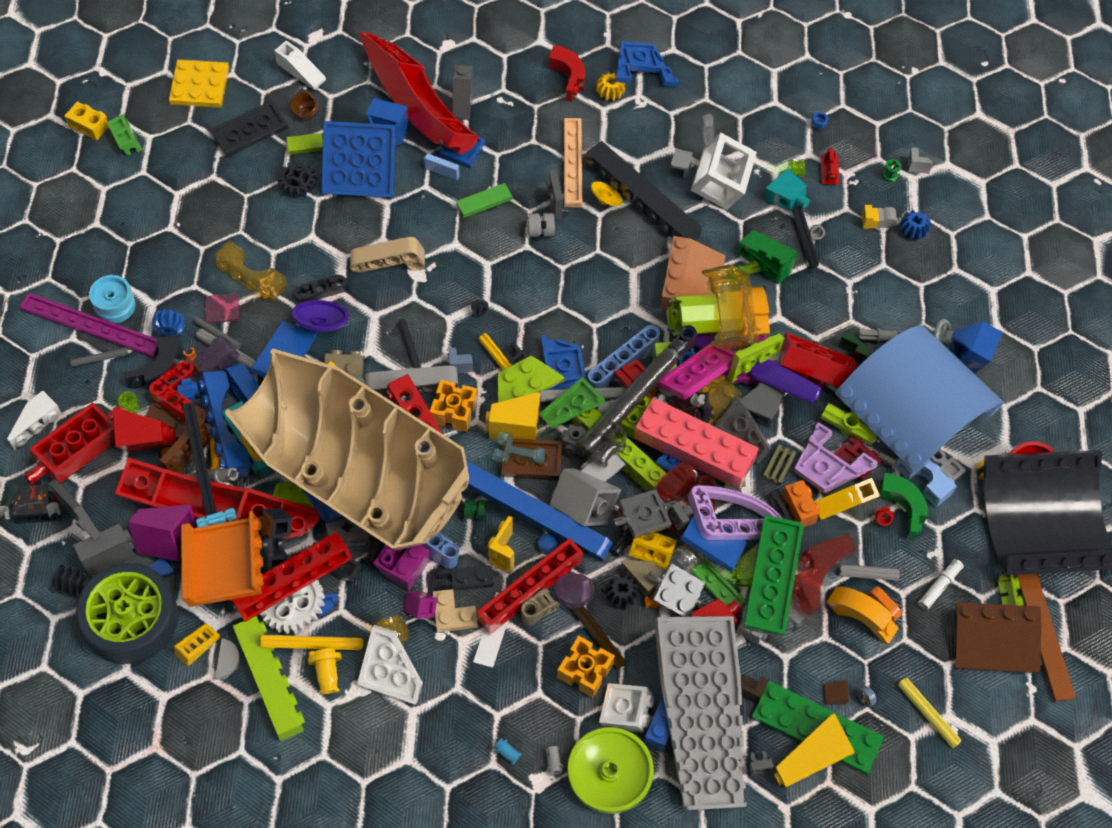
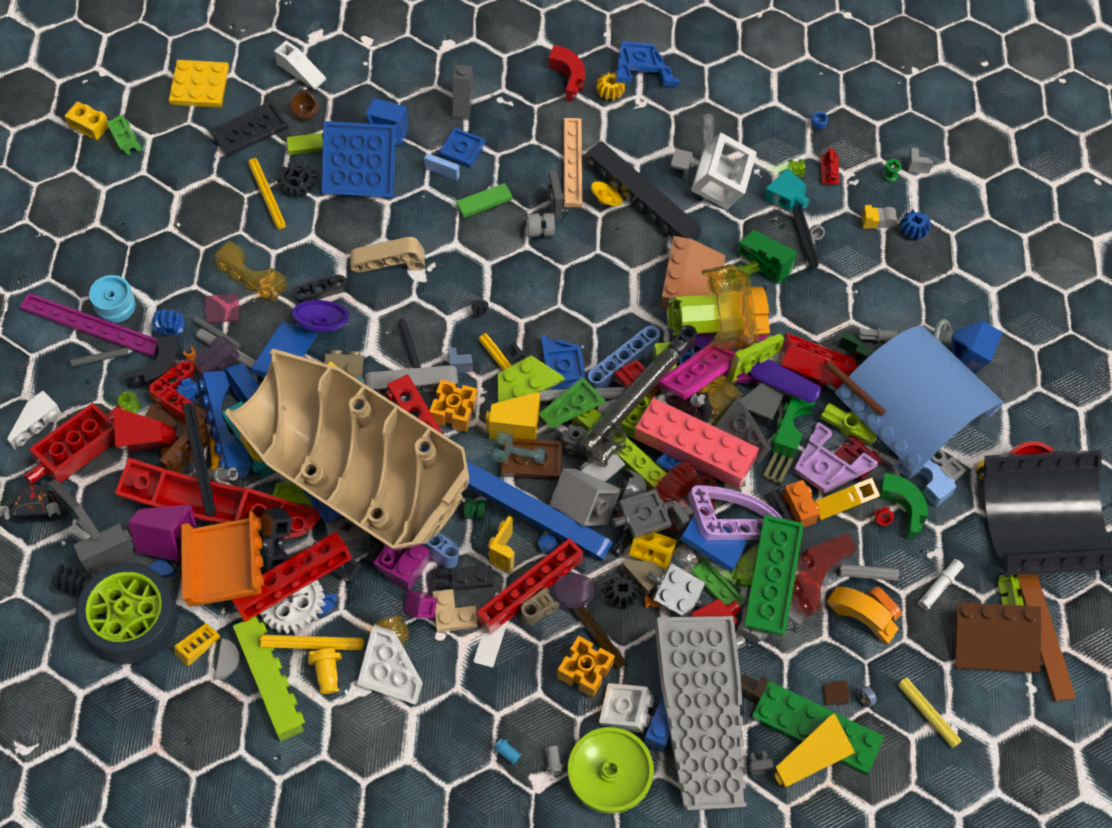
medium azure axle [196,508,236,528] -> none
red slope [359,31,479,154] -> none
none -> yellow axle [248,158,286,230]
none -> dark grey cylinder [615,469,647,508]
none -> green arch [770,394,817,459]
none -> copper bar [825,361,886,416]

